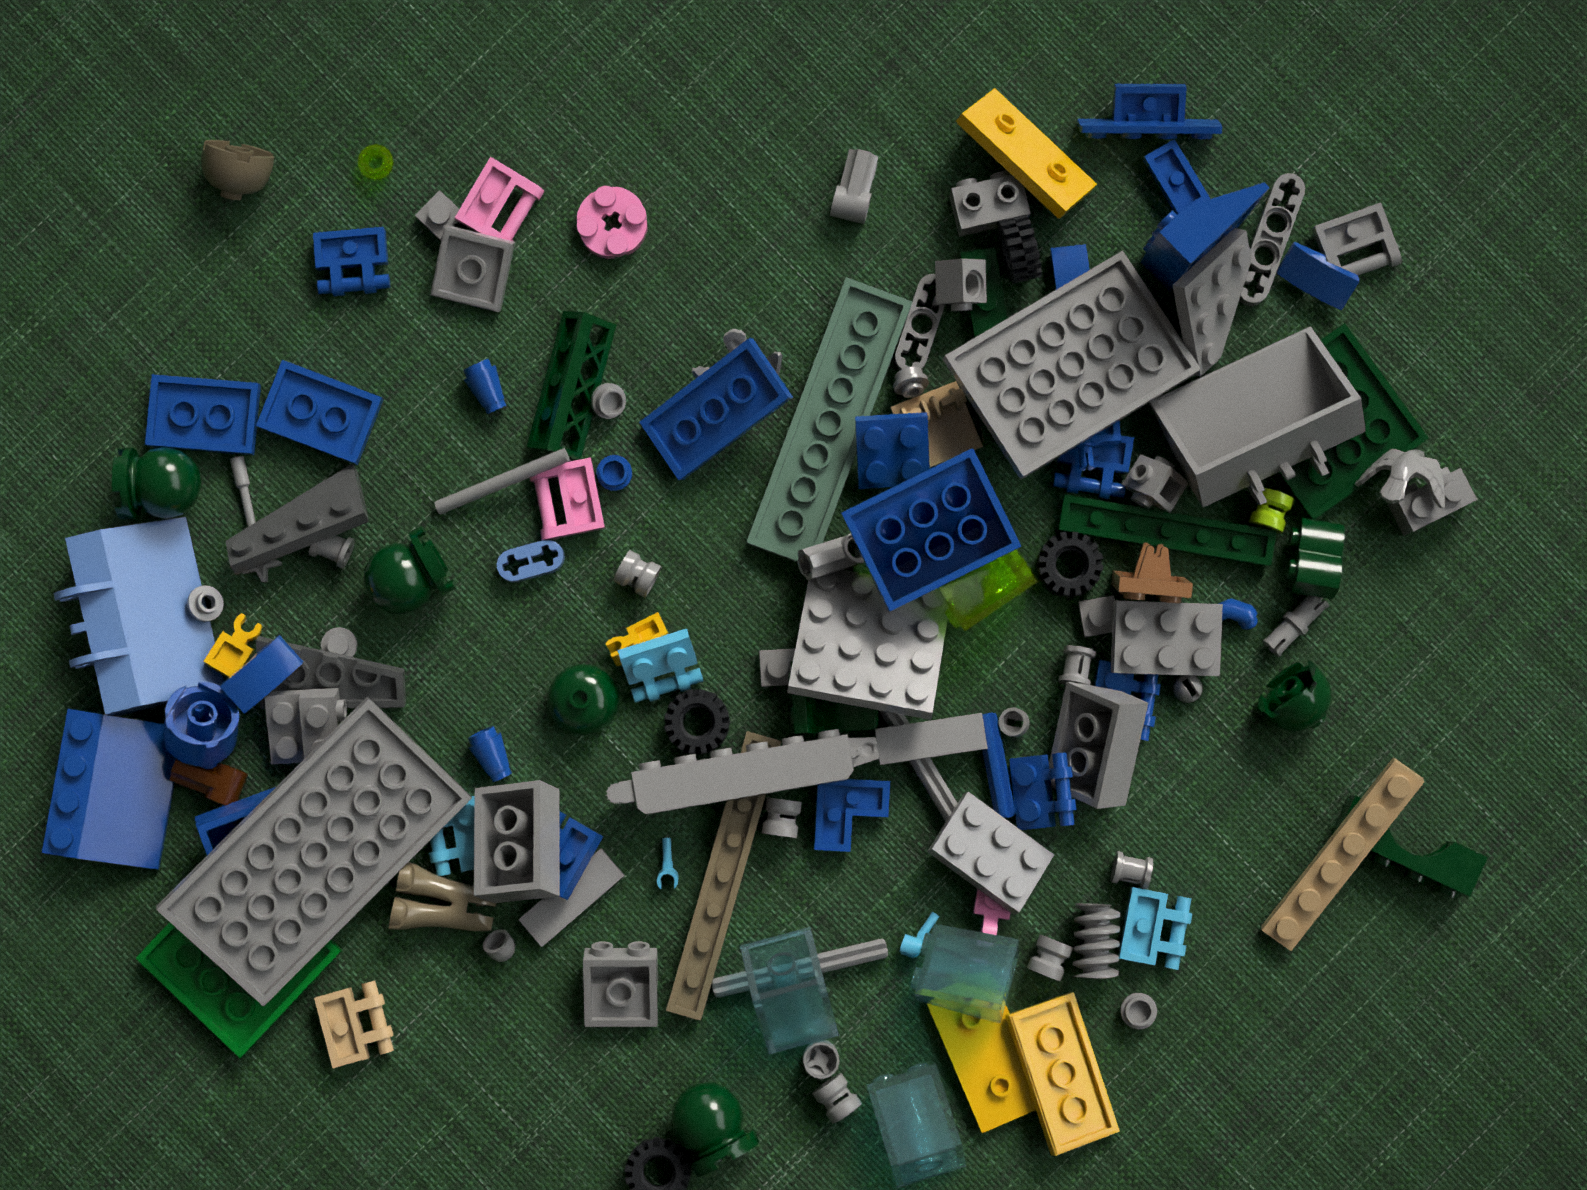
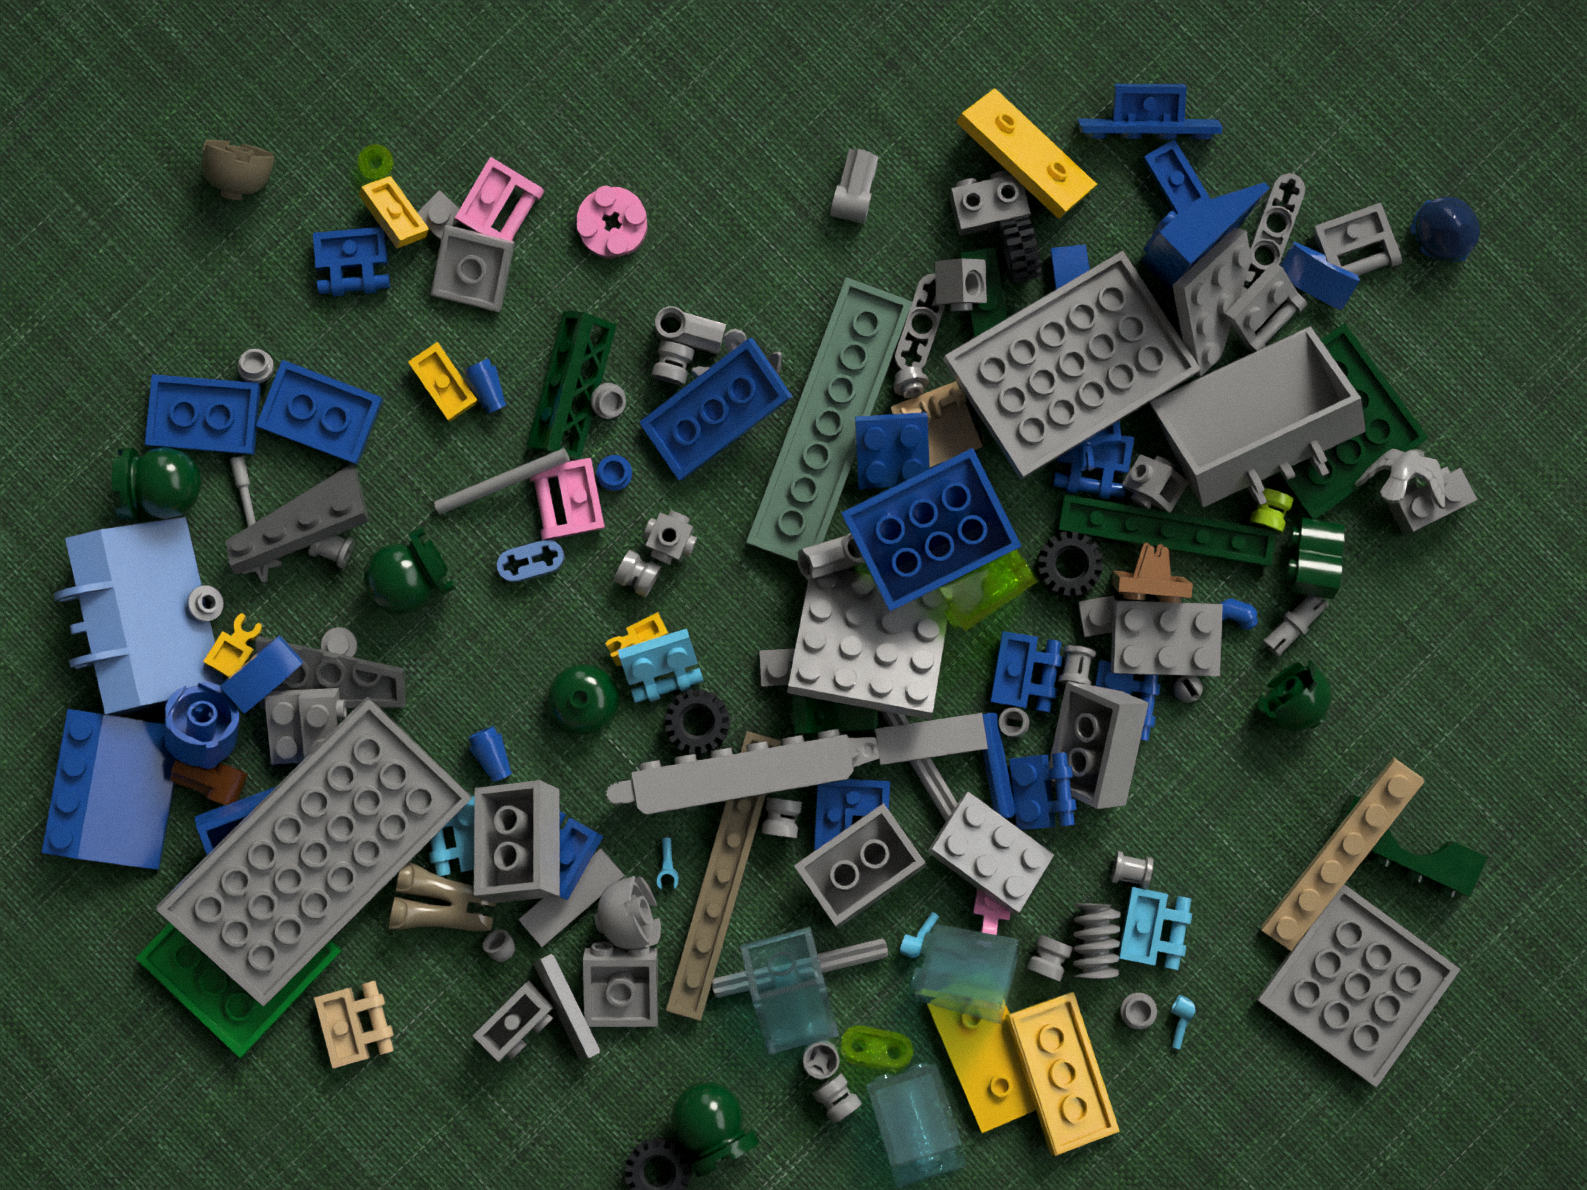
none -> light grey plate [238,349,274,383]
none -> yellow plate [358,176,429,248]
none -> yellow plate [408,342,479,422]
none -> light grey brick [473,981,554,1062]
none -> light grey tile [533,954,600,1061]
none -> light grey cylinder [595,876,661,950]
none -> light grey brick [643,510,697,565]
none -> light grey wheel [651,340,695,385]
none -> light grey piece [655,306,726,355]
none -> light grey slope [794,803,926,928]
none -> clear neon green plate [840,1025,913,1072]
none -> blue plate [990,631,1063,713]
none -> medium azure hand [1171,995,1195,1049]
none -> light grey plate [1225,262,1307,353]
none -> light grey plate [1256,884,1461,1088]
none -> dark blue hair [1410,197,1480,262]

